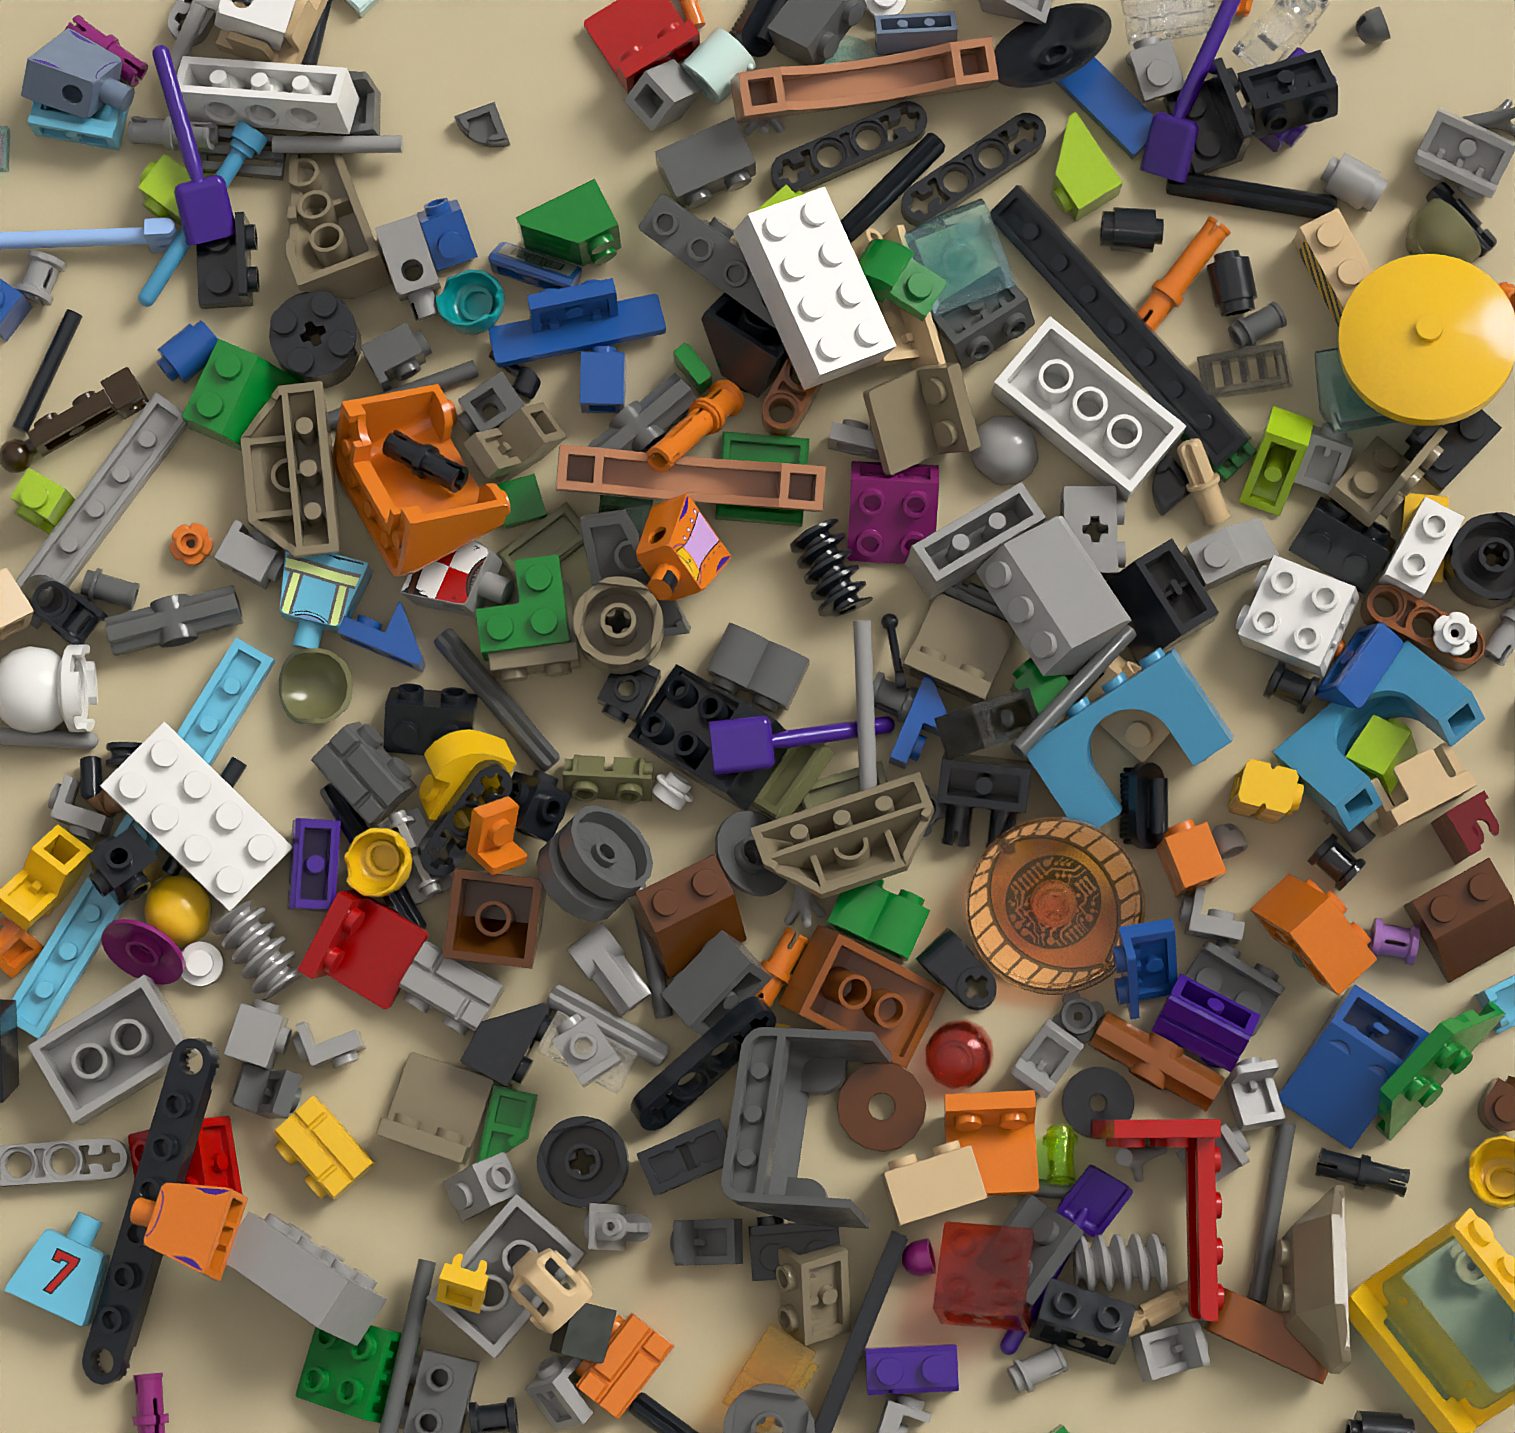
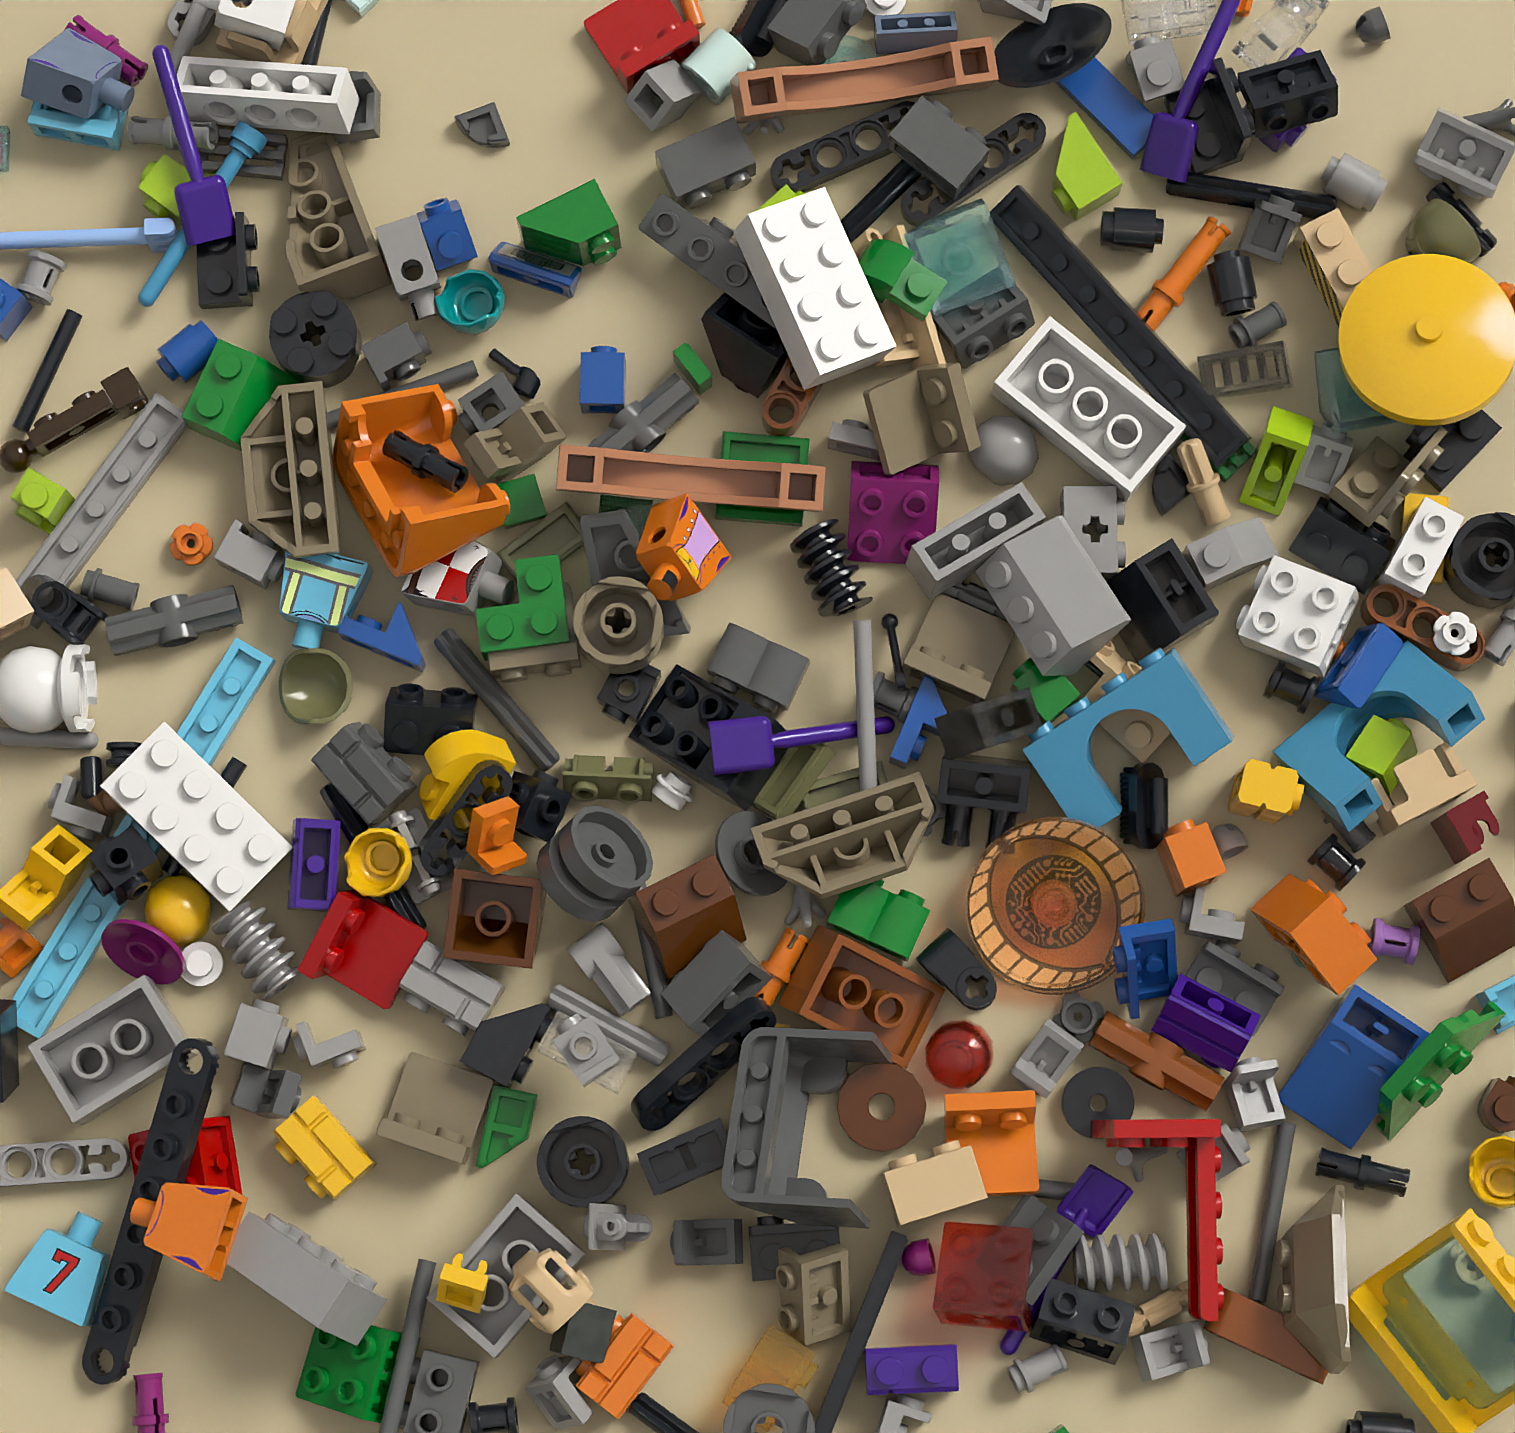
light grey bar [272,135,403,153] -> none
light grey bracket [443,1152,522,1222] -> none
blue bracket [488,278,666,368] -> none
orange pin [646,379,745,473] -> none
dark grey bar [1010,625,1137,758] -> none
clear neon green pin [1042,1125,1078,1186] -> none
none -> dark grey brick [887,96,990,200]
none -> dark grey bracket [1238,194,1303,263]

